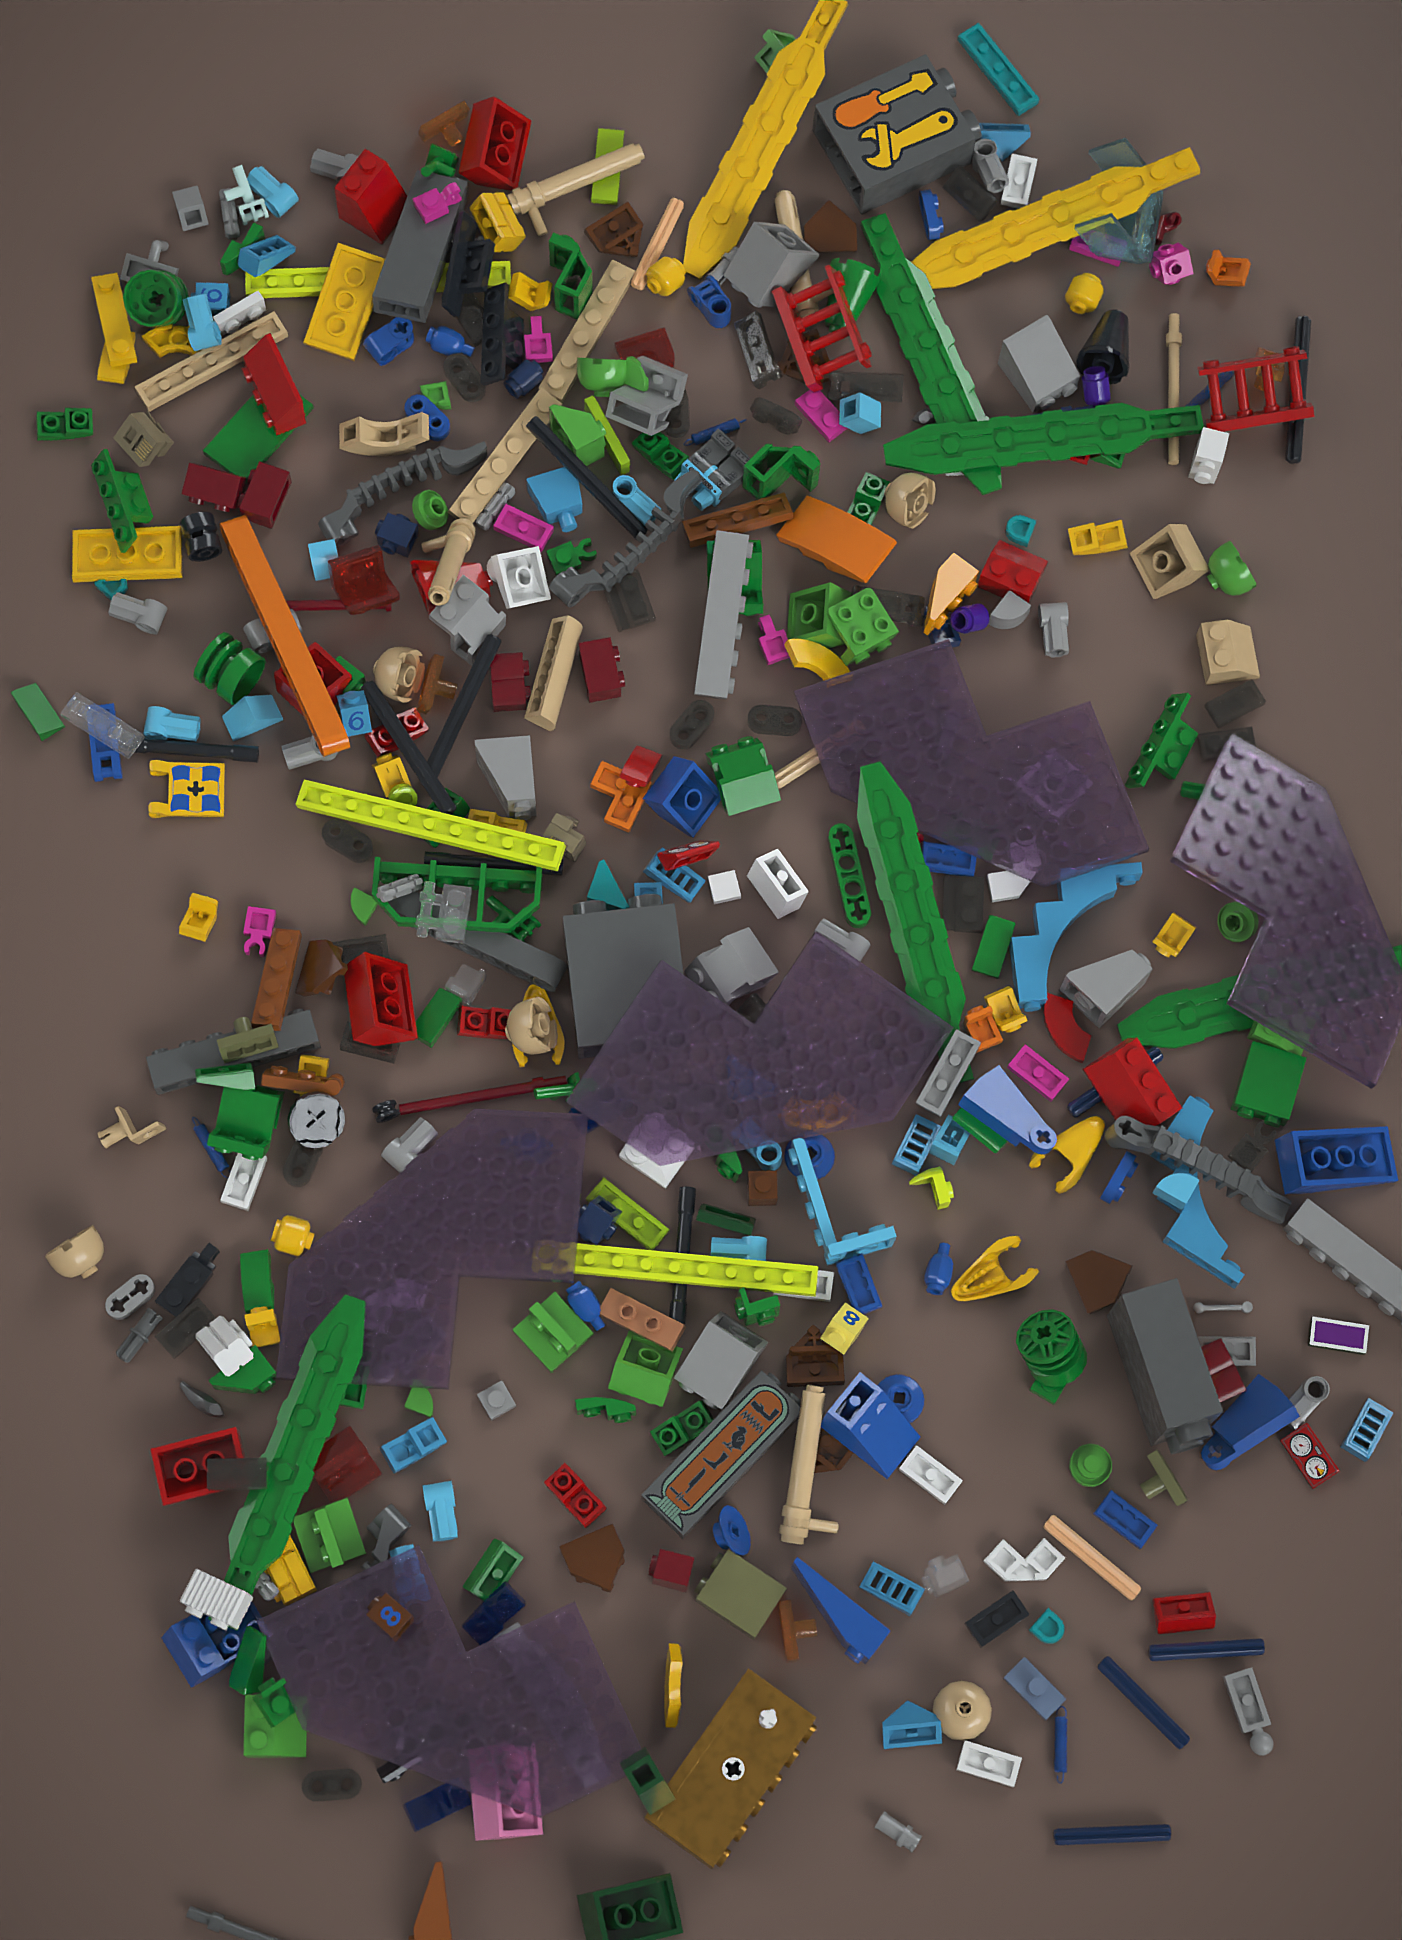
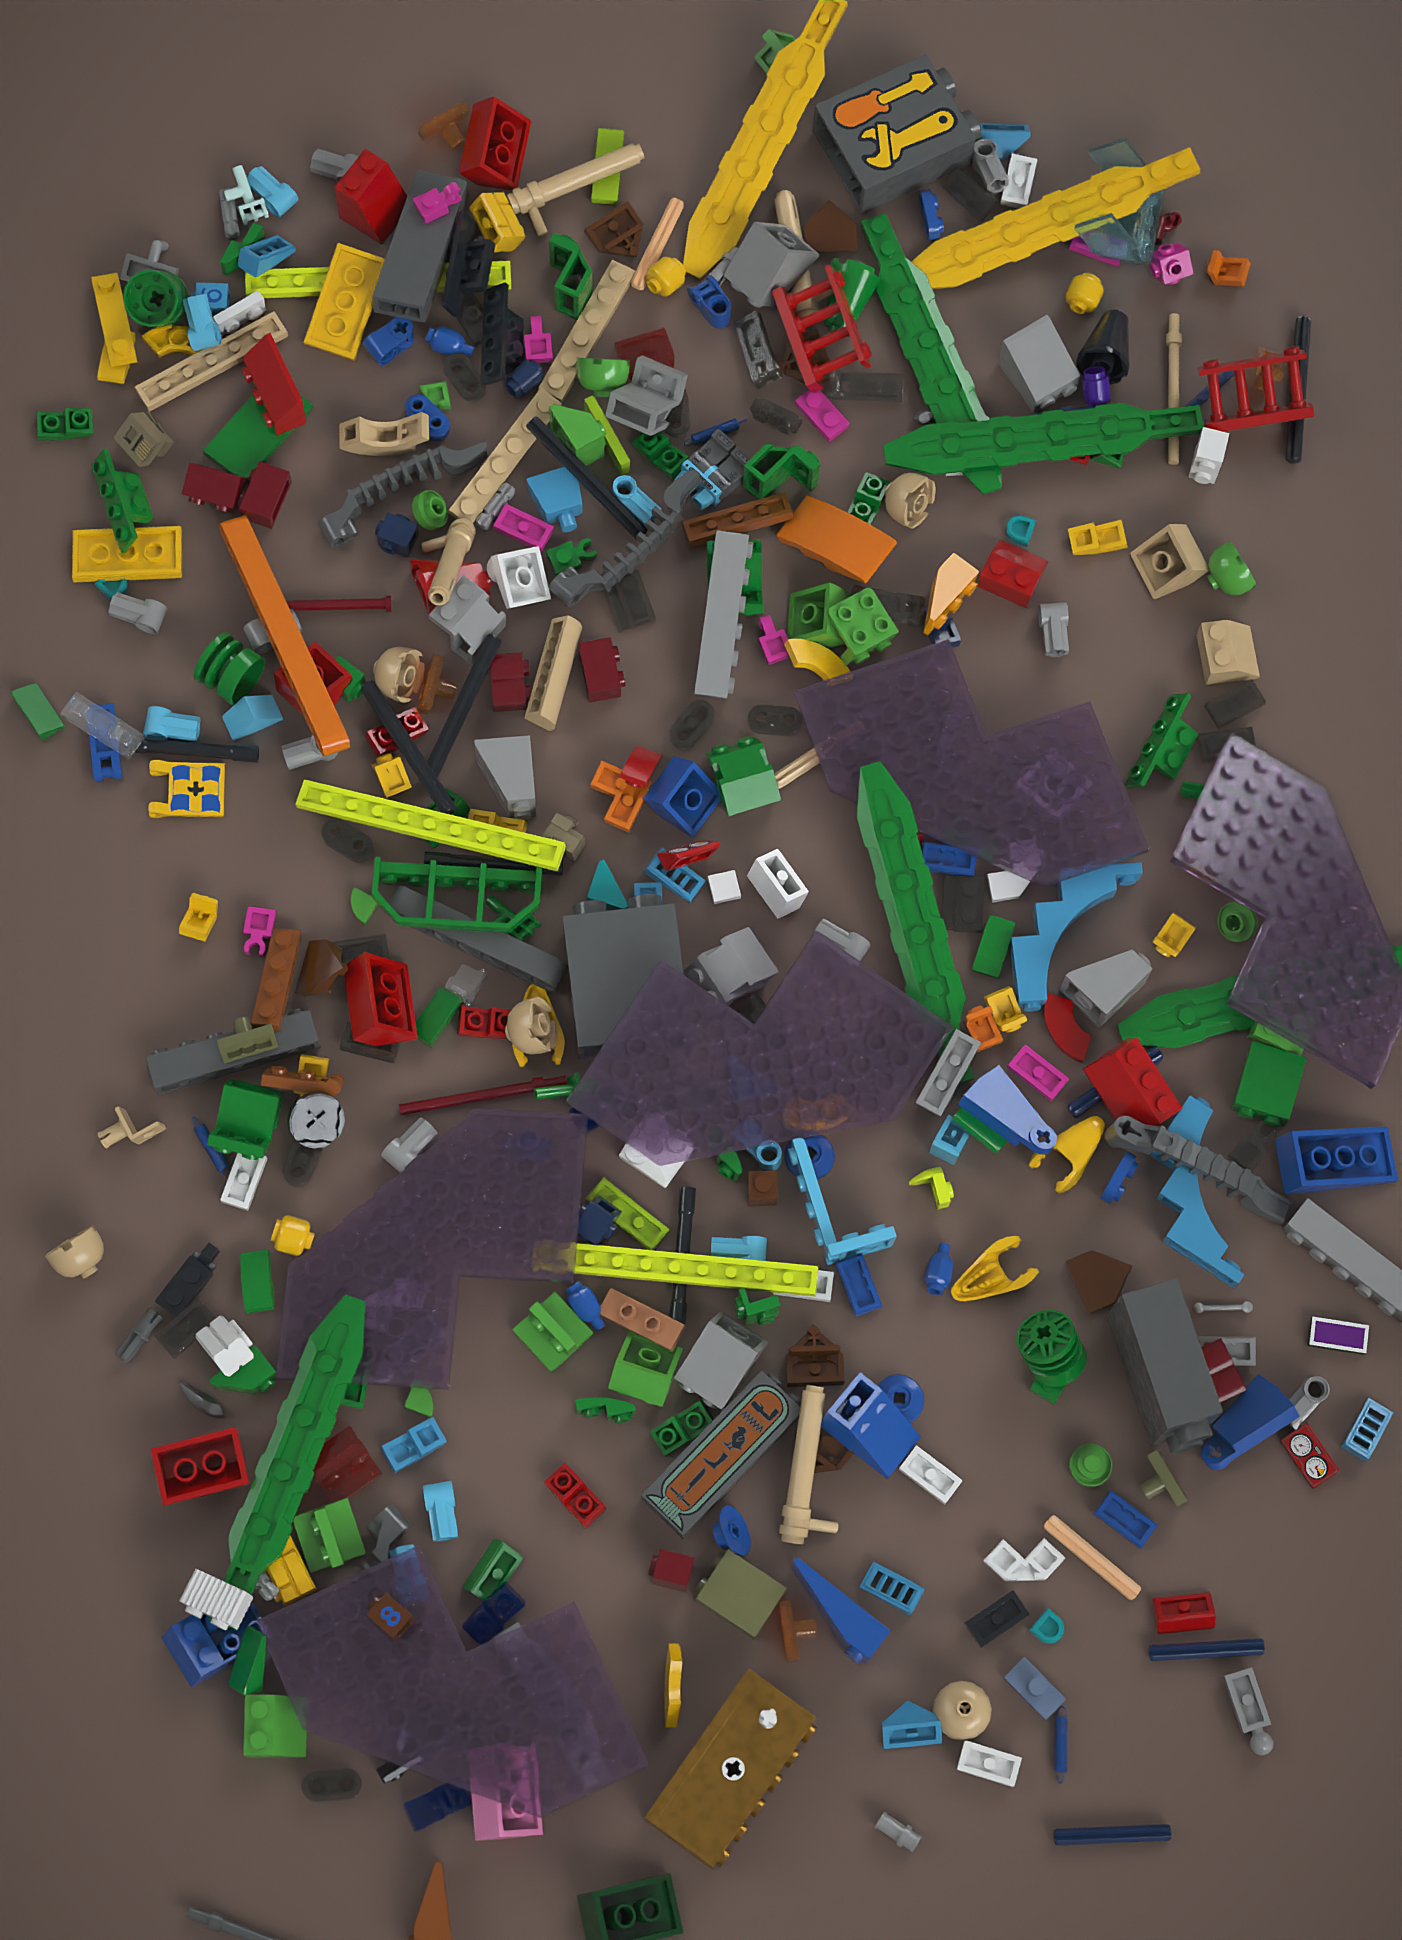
light grey beam [105,1274,155,1320] -> none
light grey brick [172,186,209,231] -> none
black wheel [179,512,223,562] -> none
slope [195,1063,255,1091] -> none
clear smoke plate [207,1458,267,1490] -> none
yellow bracket [244,1306,281,1348] -> none
green bracket [252,1677,298,1728] -> none
medium azure brick [308,539,342,581] -> none
clear red bracket [328,545,400,615] -> none
dark azure brick [337,690,372,737] -> none
black bush [372,1100,400,1123] -> none
light grey axle [376,874,424,902] -> none
lime tile [388,783,418,806] -> none
clear plate [415,881,472,944] -> none
green arm [421,143,459,178] -> none
light grey plate [477,1380,516,1421] -> none
yellow bracket [508,272,553,311] -> none
reddish brown slope [559,1523,625,1593] -> none
dark green slope [619,1747,676,1815] -> none
bright green tile [624,356,649,392] -> none
dark green tile [696,1203,756,1236] -> none
light yellow brick [820,1302,869,1354] -> none
green beam [828,823,871,928] -> none
medium azure brick [839,393,881,434] -> none
dark azure slope [892,1114,941,1176] -> none
clear brick [921,1554,970,1598] -> none
dark purple brick [950,603,989,634] -> none
teal tile [957,23,1040,116] -> none
light grey brick [988,590,1031,629] -> none
dark blue axle [1097,1656,1190,1749] -> none
medium azure brick [1152,1173,1199,1210] -> none

